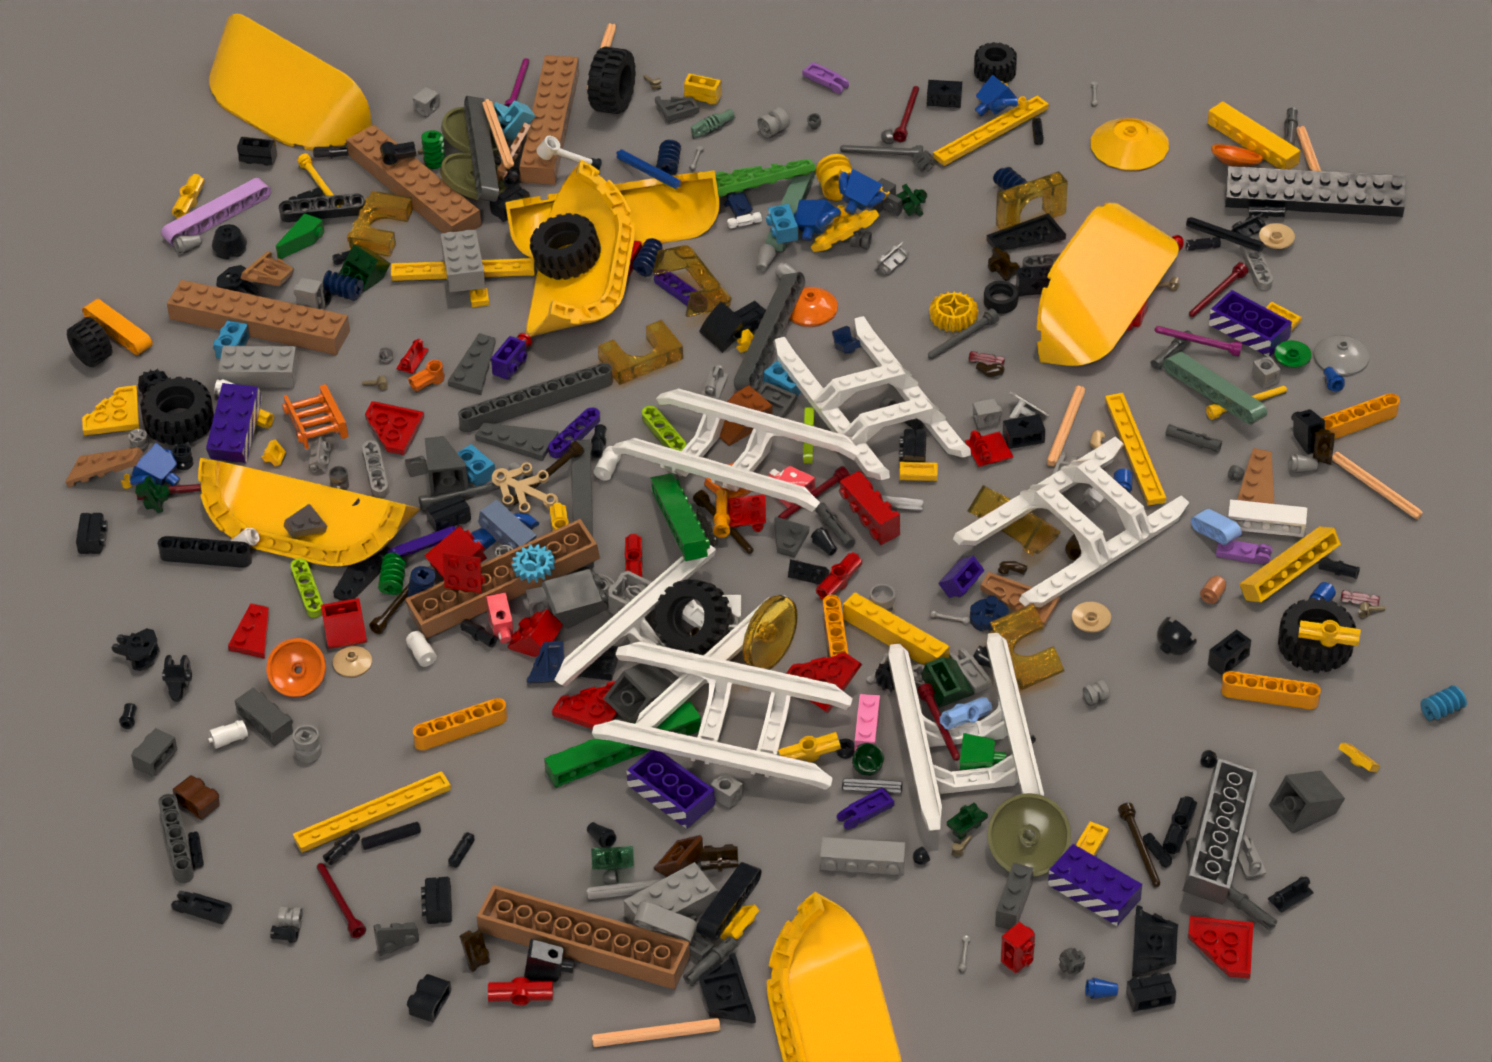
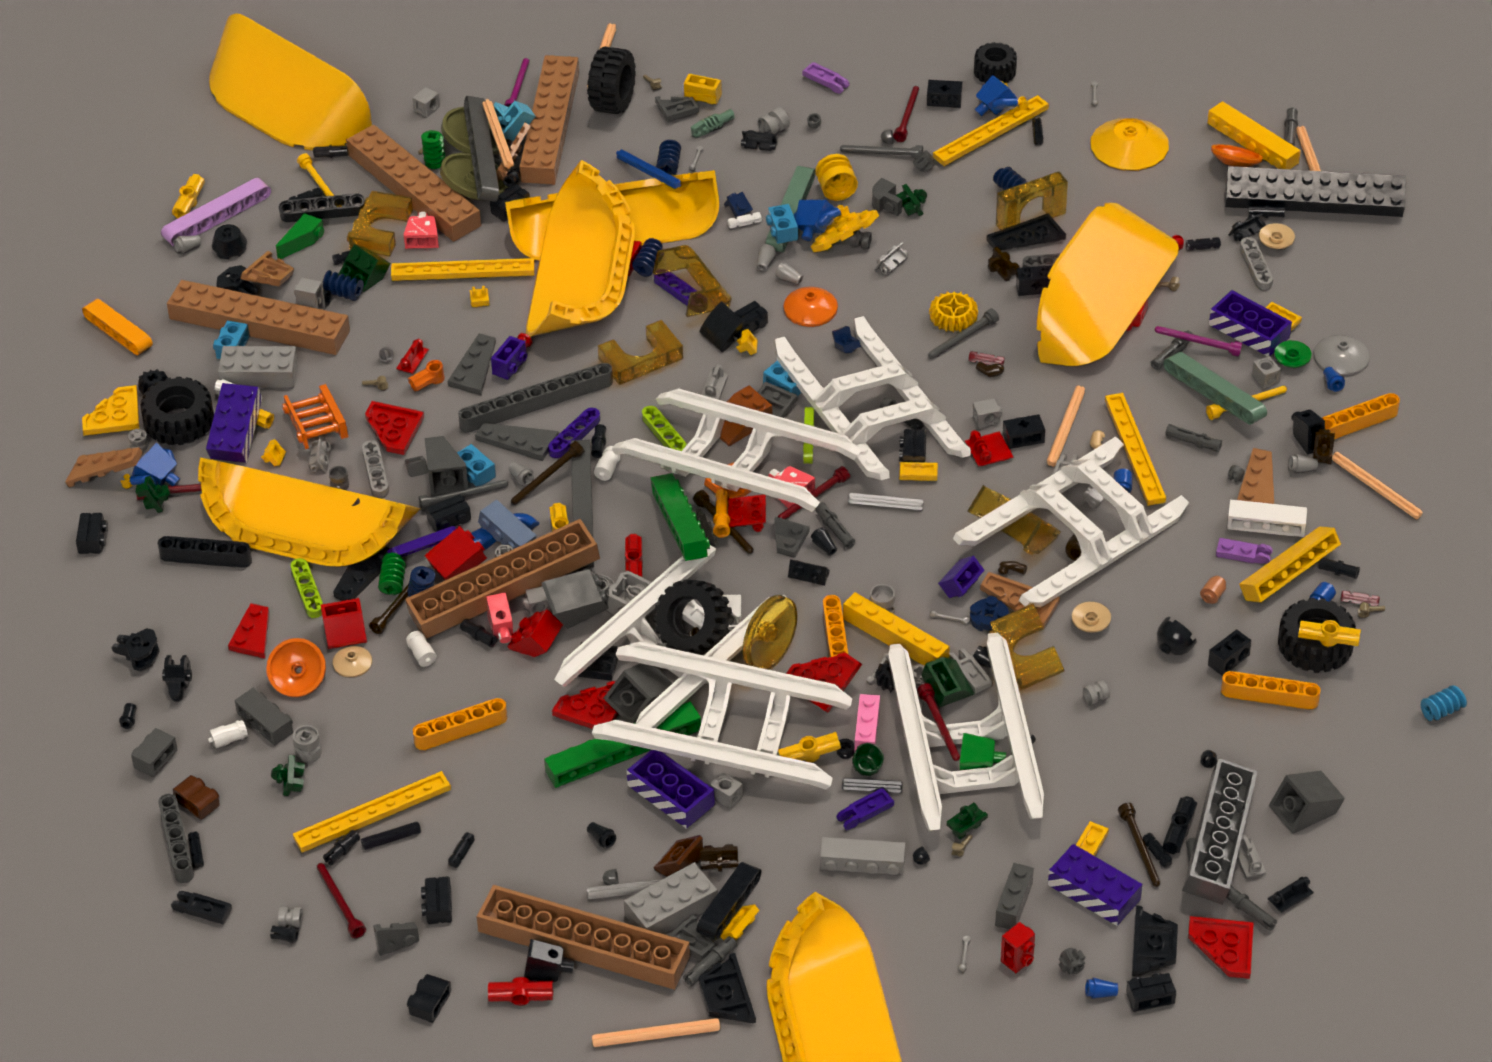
black tyre [66,317,113,367] -> none
black wheel [173,444,194,470] -> none
white cone [230,528,259,546] -> none
black brick [237,137,277,166] -> none
dark grey wing [284,504,327,538] -> none
black piece [380,141,416,165] -> none
light grey brick [440,230,485,293] -> none
red hinge [443,552,486,593] -> none
dark brown hips [459,930,490,972] -> none
tan plant [492,462,559,514] -> none
medium azure gear [512,544,555,583] -> none
dark blue wing [527,641,565,684] -> none
black tyre [529,213,601,280] -> none
white piece [536,136,602,170] -> none
clear green brick [591,846,635,871] -> none
light grey beam [633,901,697,944] -> none
bright green wing [716,159,816,197] -> none
dark grey beam [734,272,805,391] -> none
red piece [816,552,862,600] -> none
blue torso [838,167,890,215] -> none
red wedge [839,471,900,545] -> none
light blue piece [939,697,992,729] -> none
black tyre [984,281,1018,314] -> none
olive dish [987,793,1071,877] -> none
white shield [1009,392,1049,419] -> none
black axle [1186,217,1264,252] -> none
dark red piece [1189,262,1248,317] -> none
light blue beam [1191,509,1242,545] -> none
yellow plate [1338,742,1380,773] -> none
none -> dark green hips [271,755,305,796]
none -> coral torso [404,212,439,249]
none -> black hinge [741,130,778,151]

